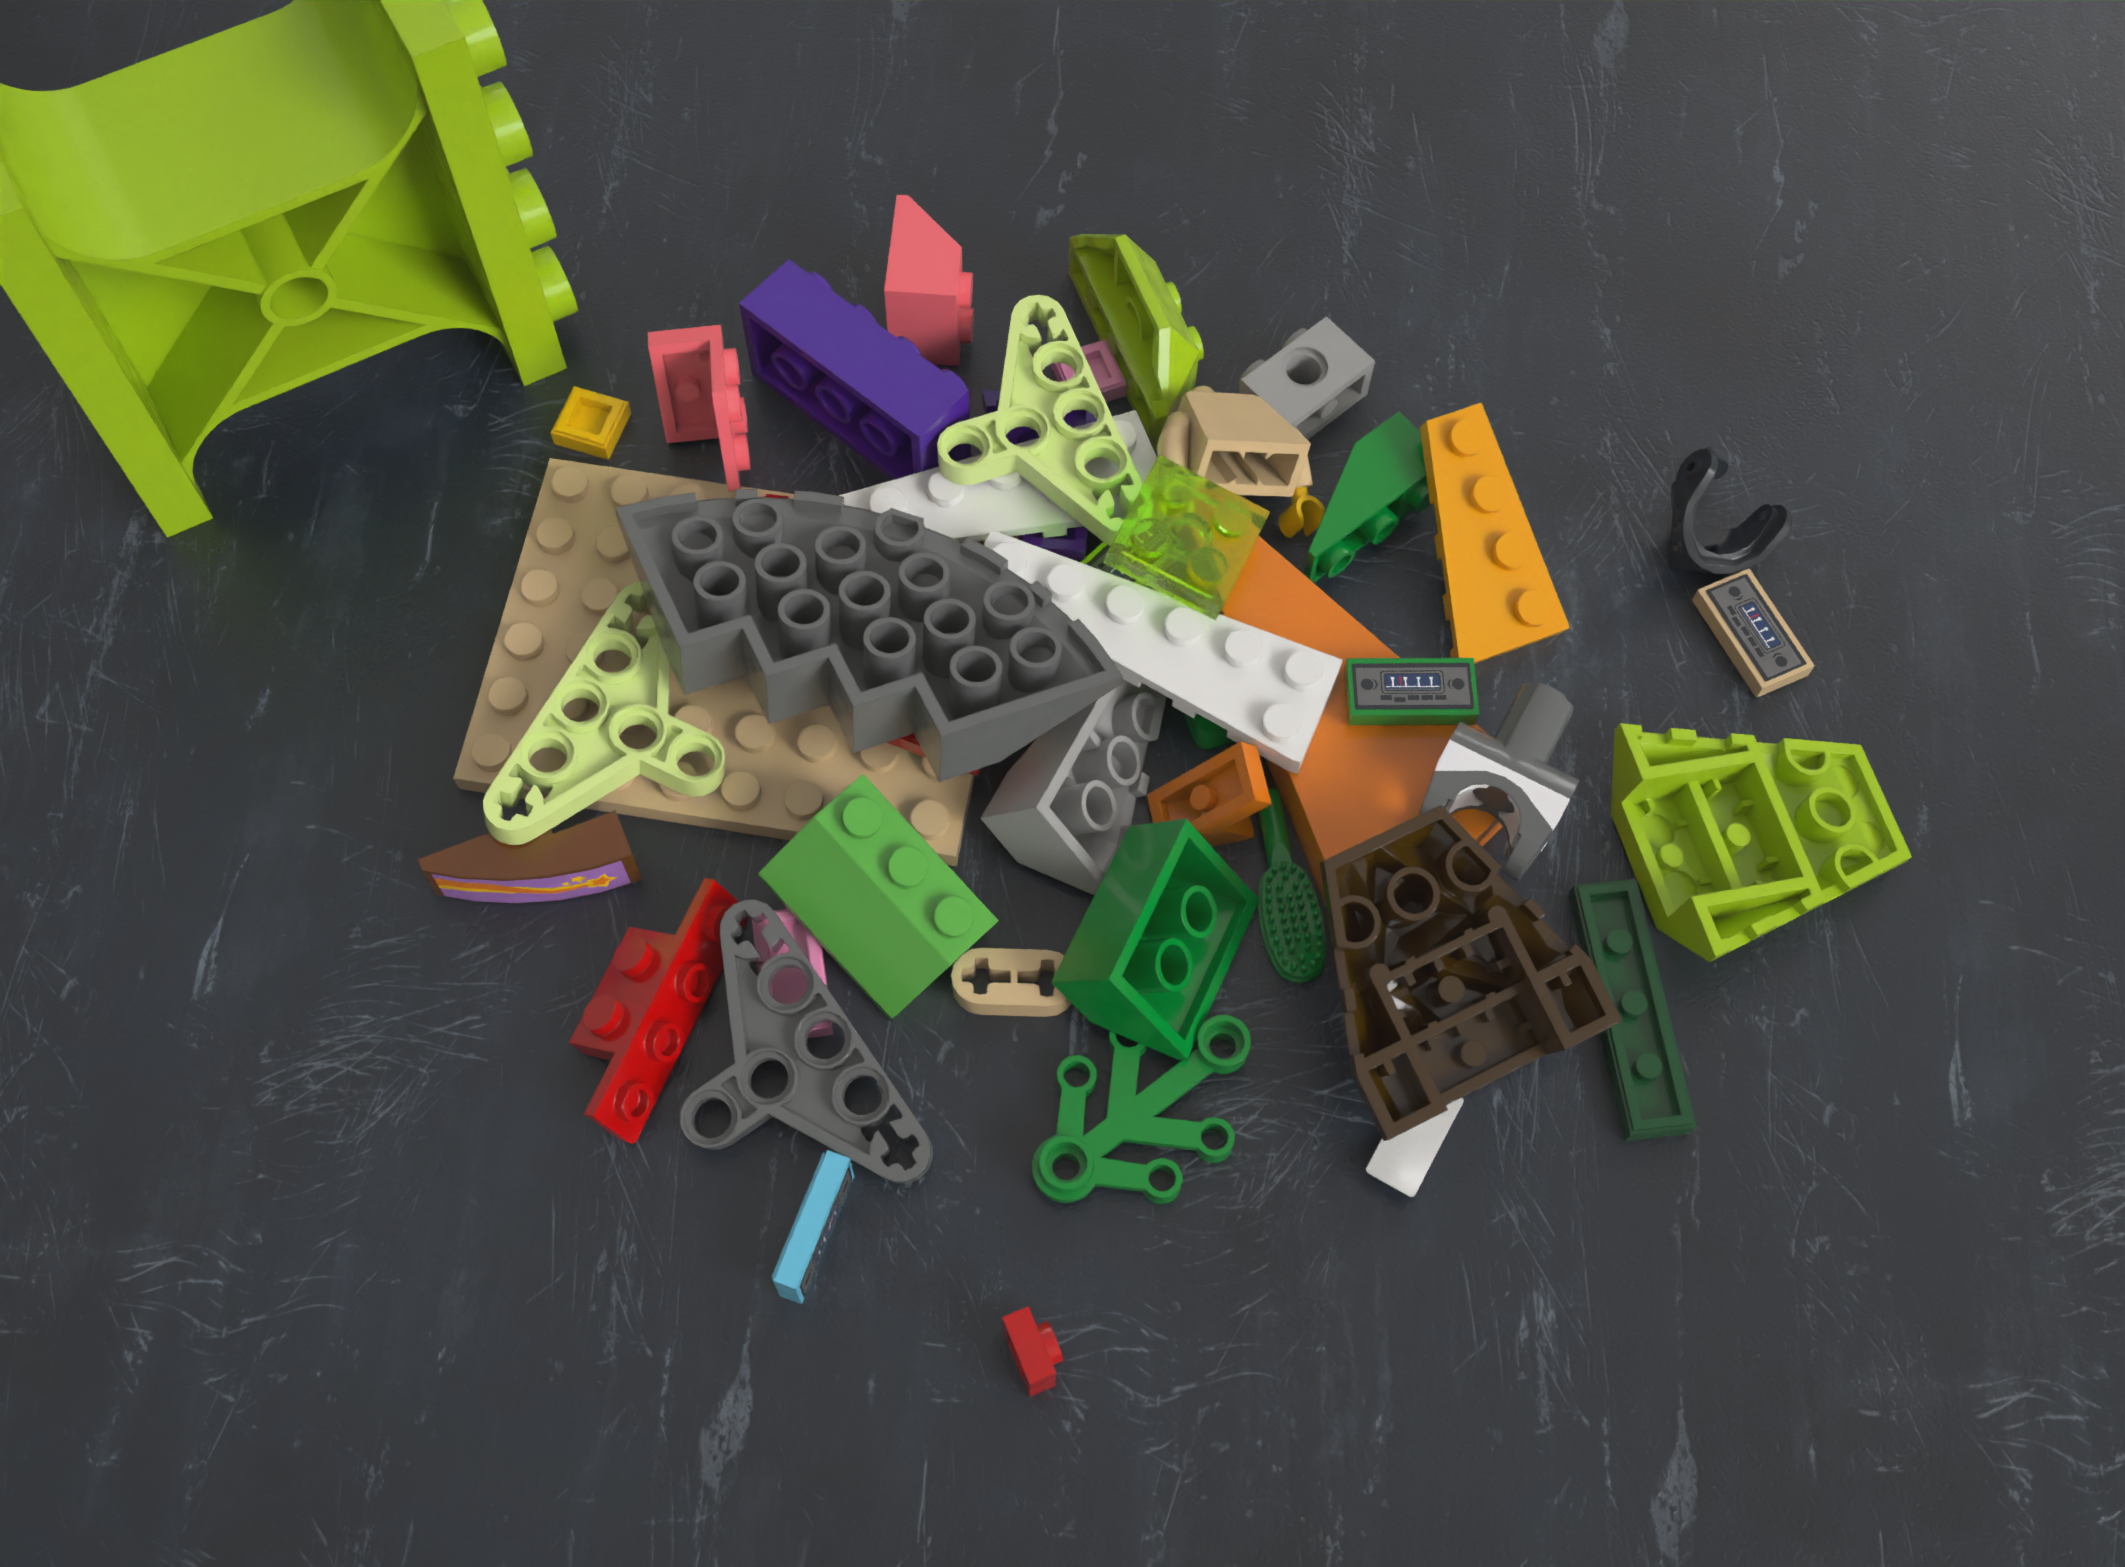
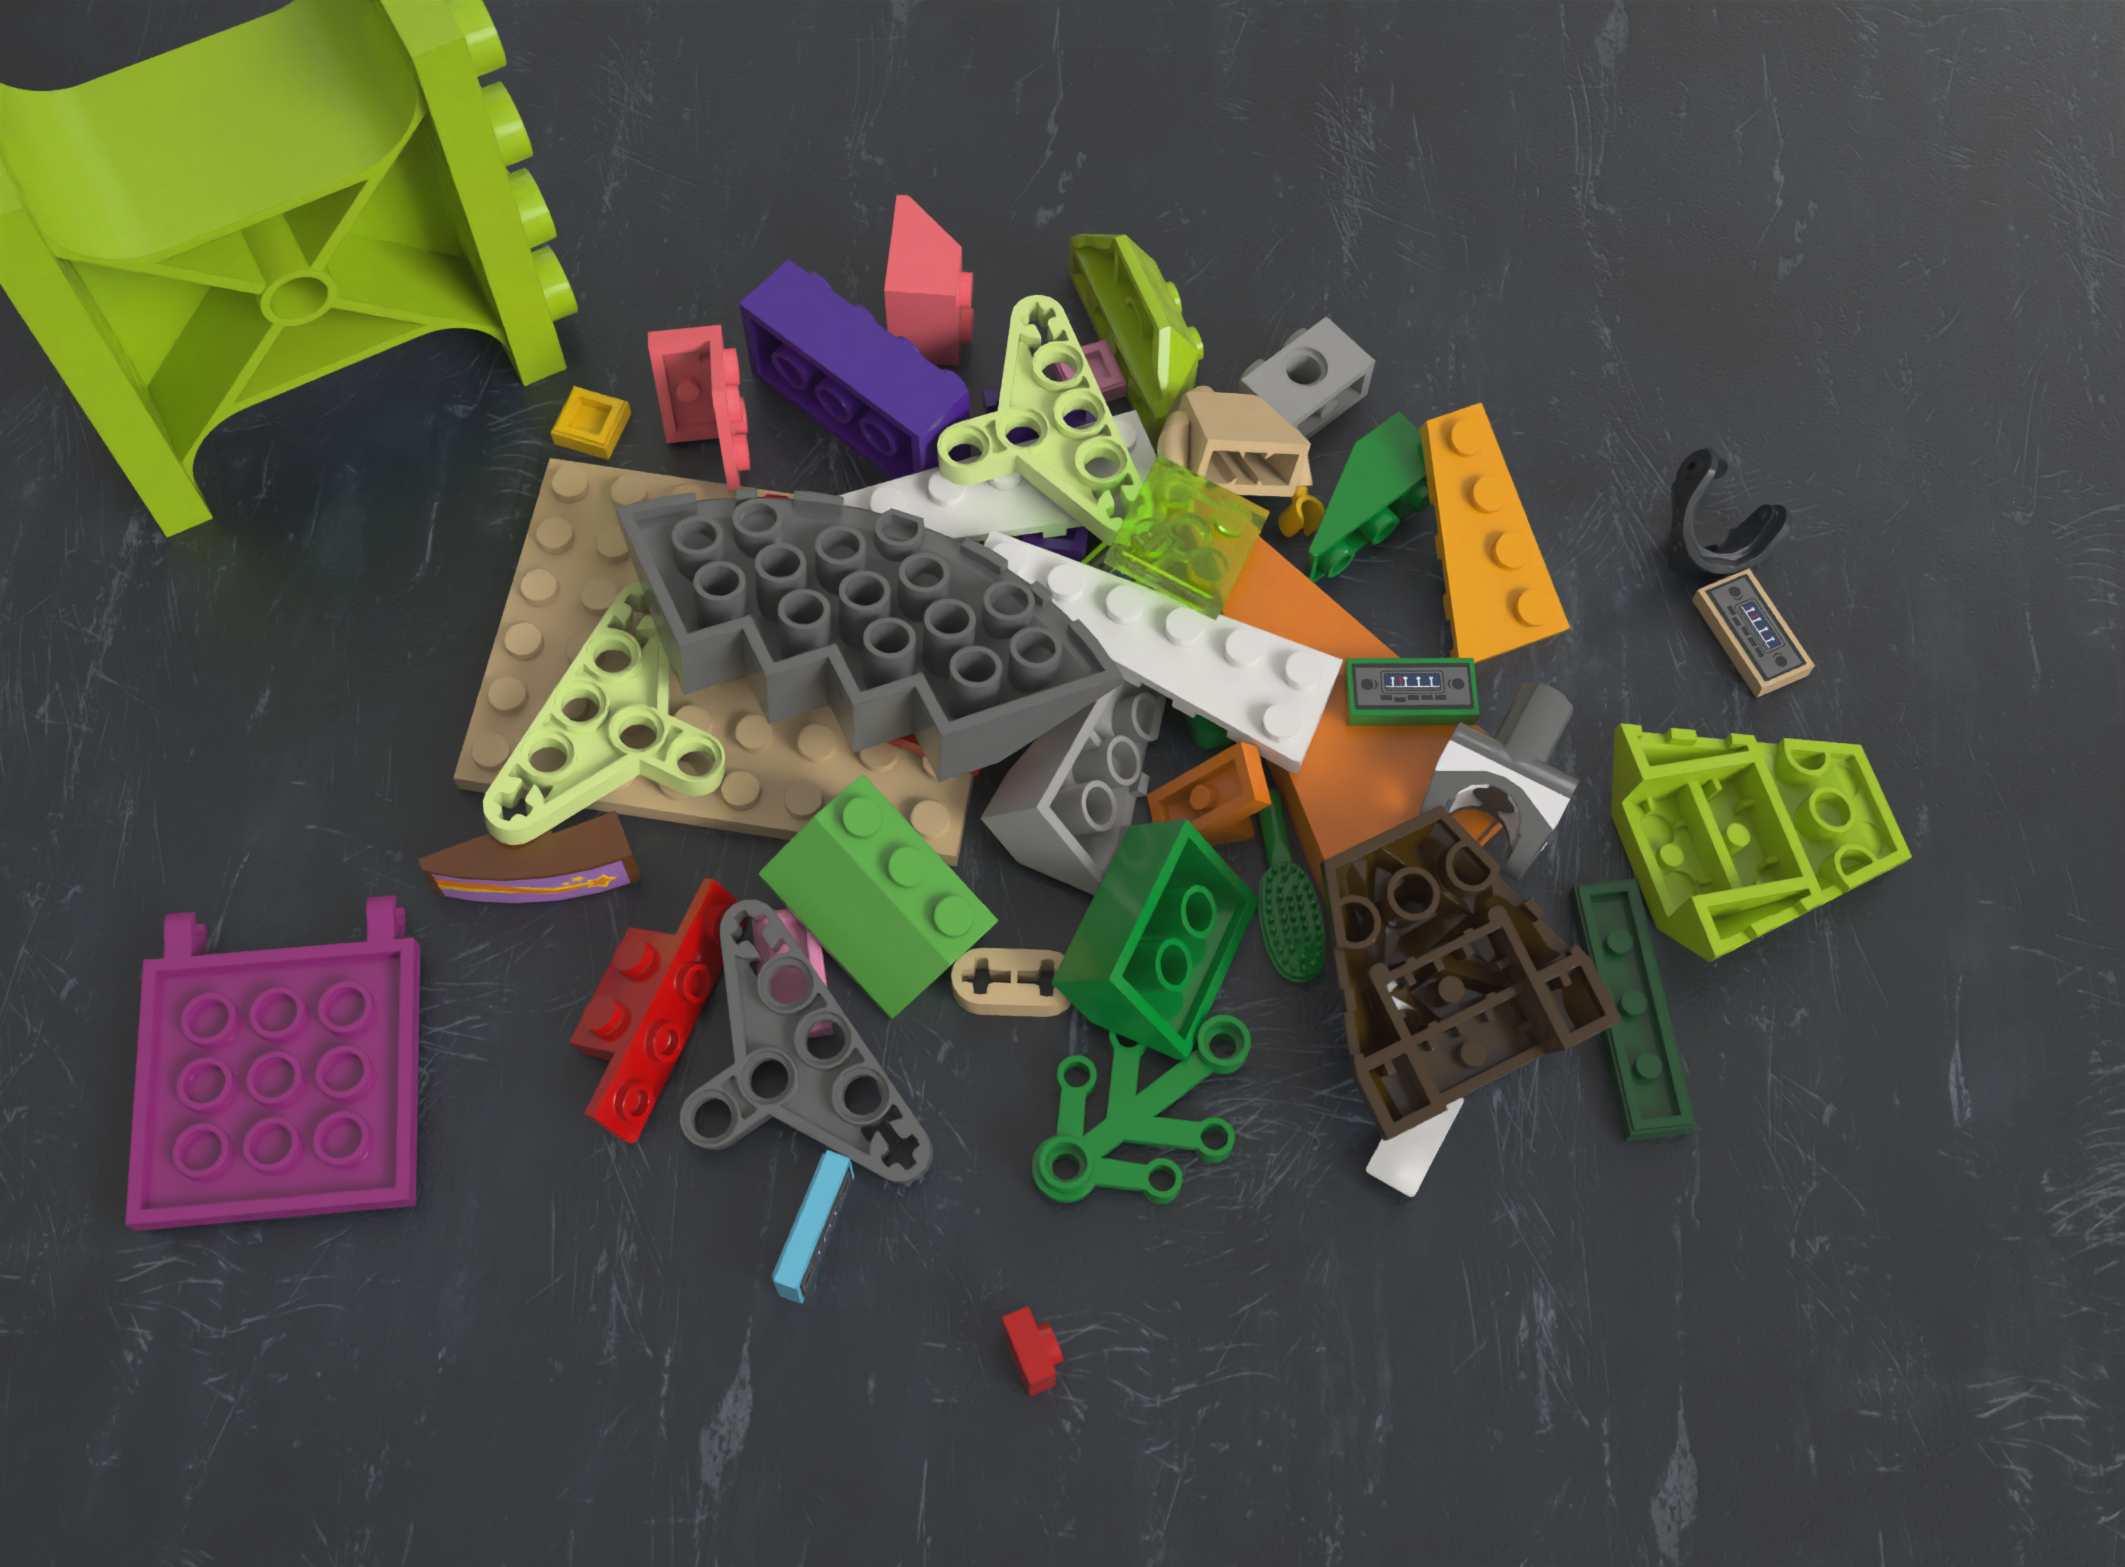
none -> magenta plate [125,895,420,1231]

